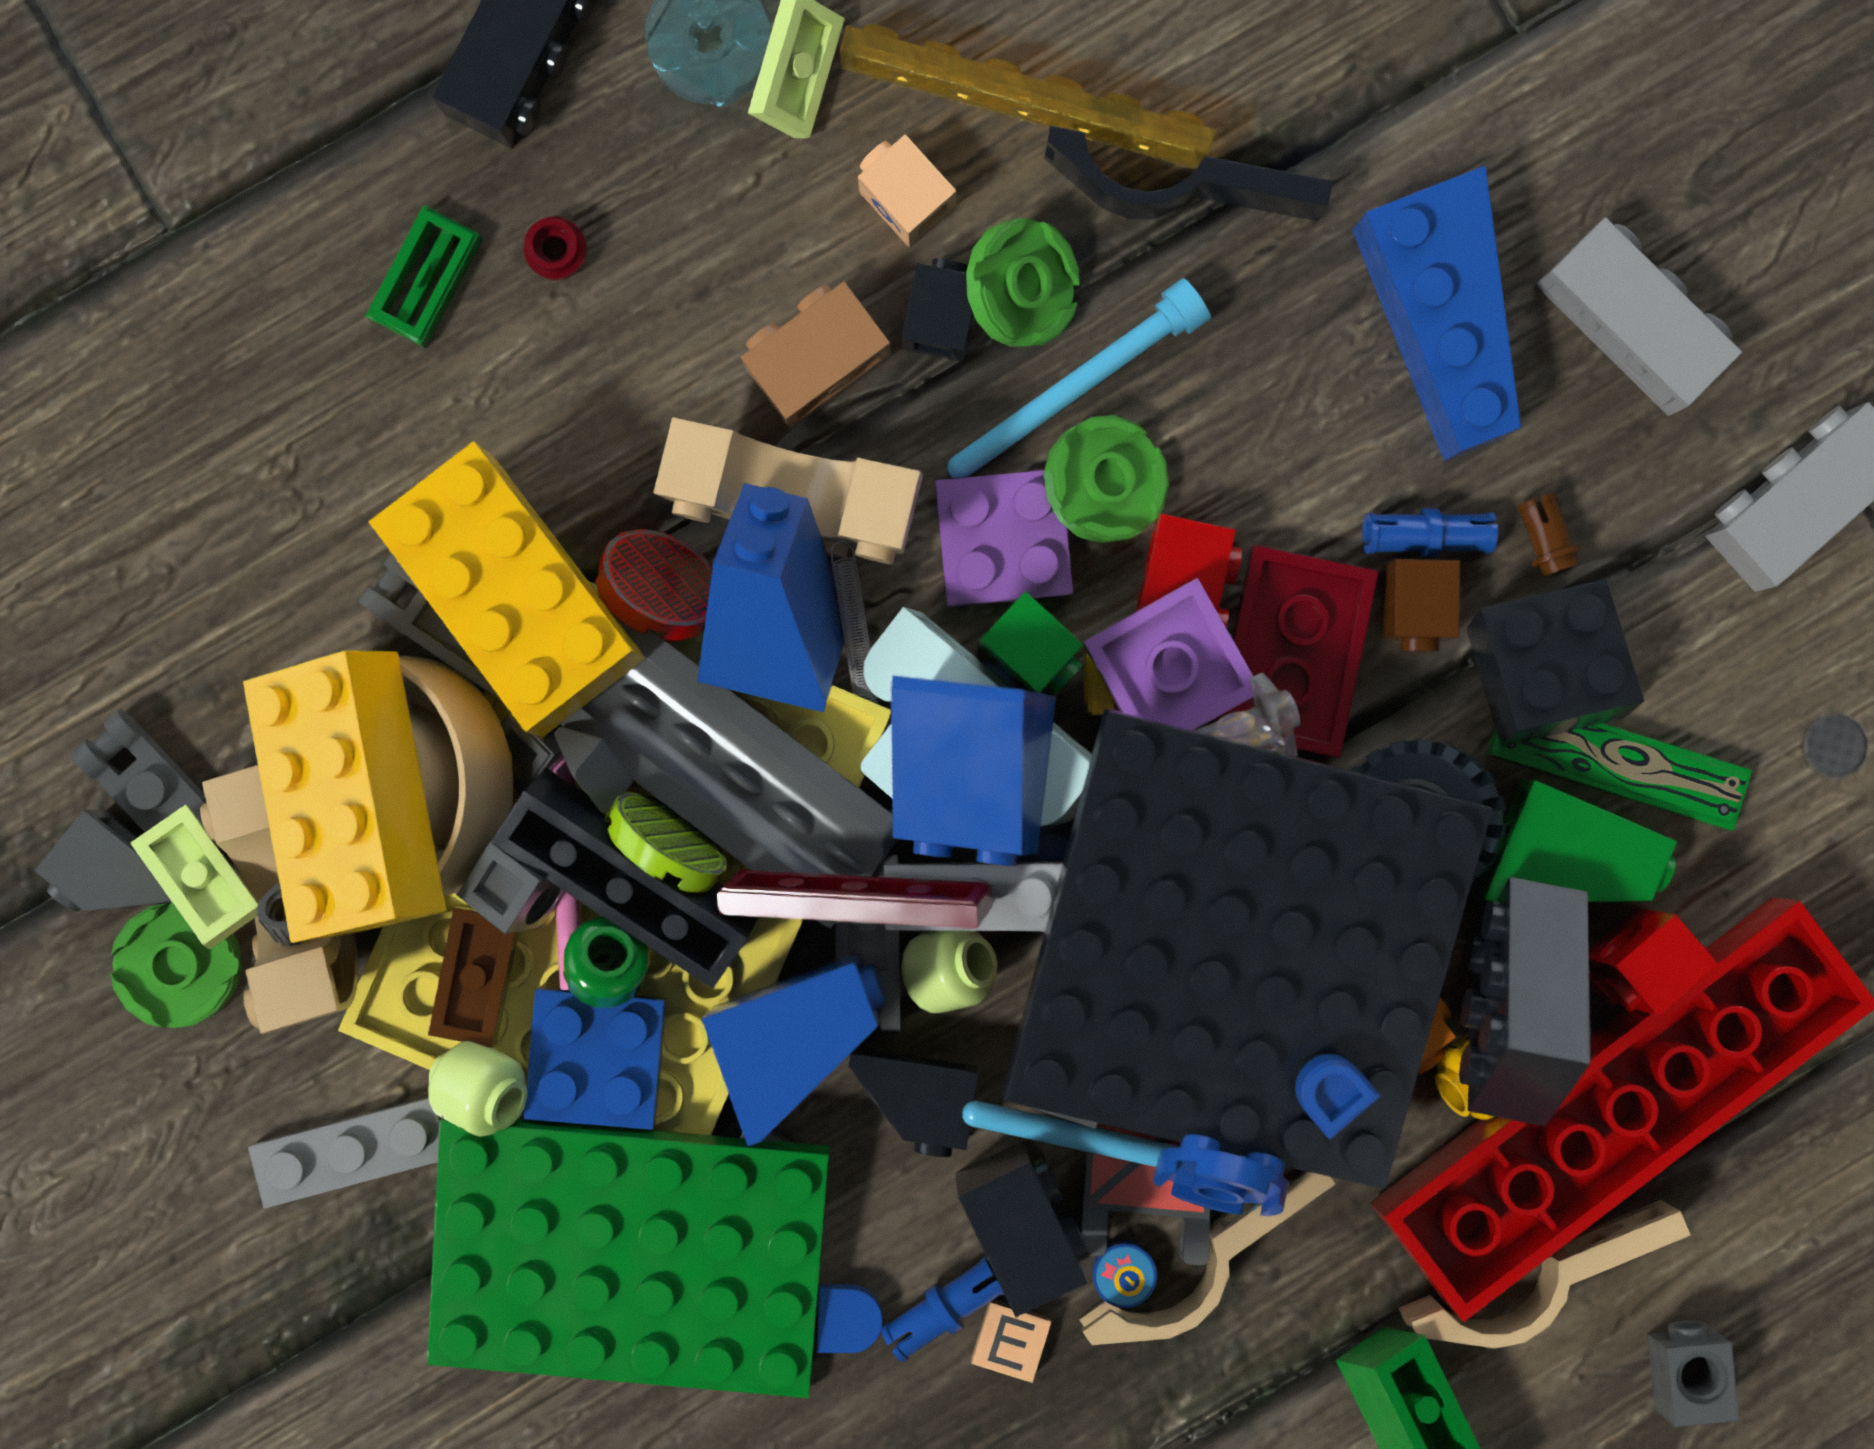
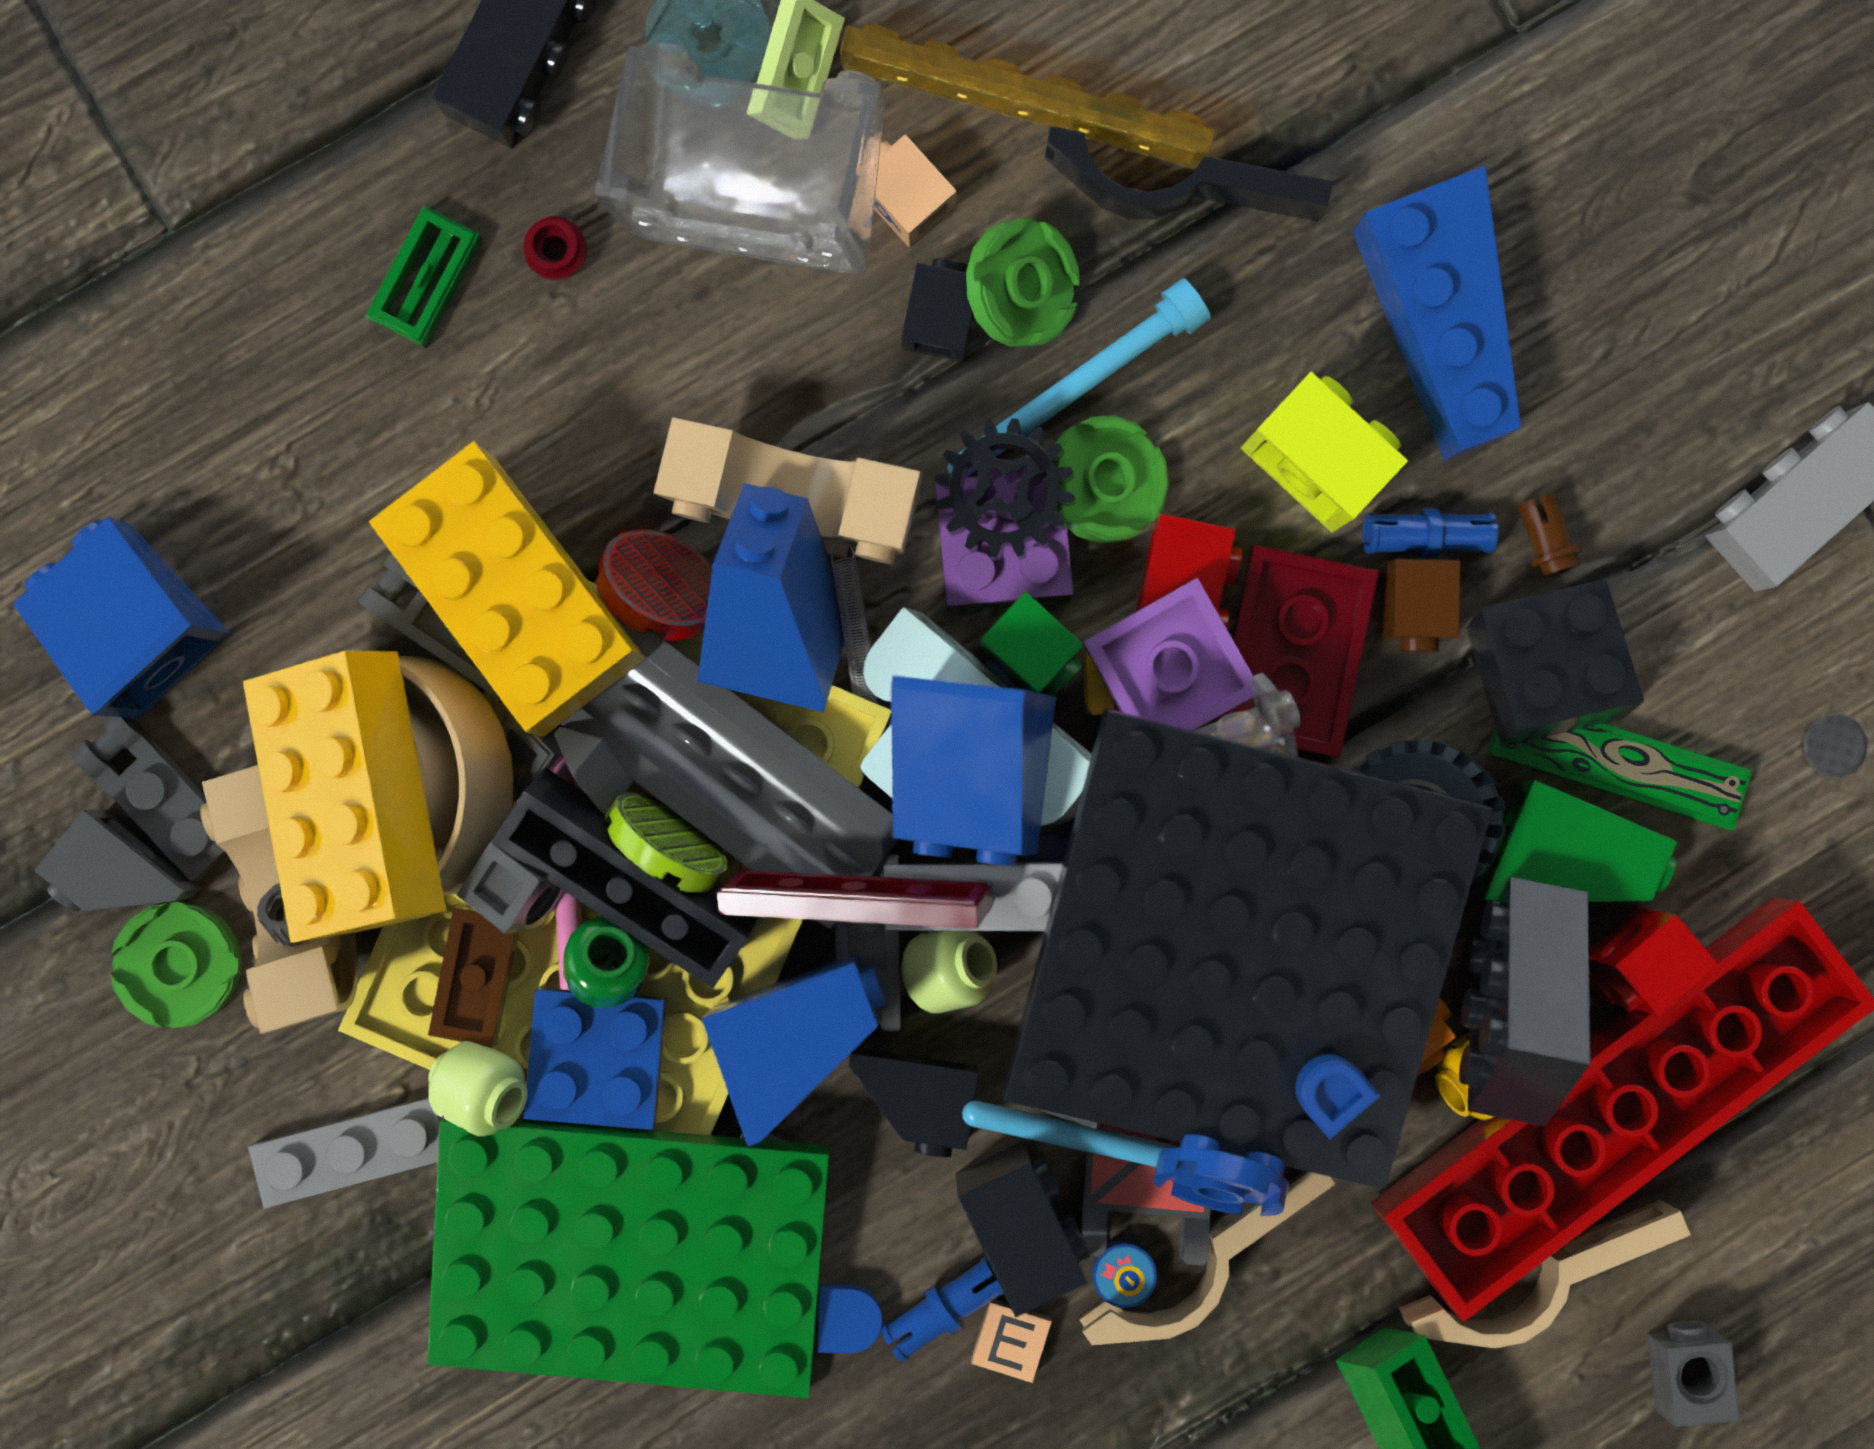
yellowish green plate [130,804,259,950] -> none
medium nougat brick [740,281,891,429] -> none
light grey brick [1535,217,1742,416] -> none
none -> blue slope [13,517,231,719]
none -> clear windscreen [594,43,886,274]
none -> black gear [935,418,1076,561]
none -> neon yellow brick [1240,371,1408,533]

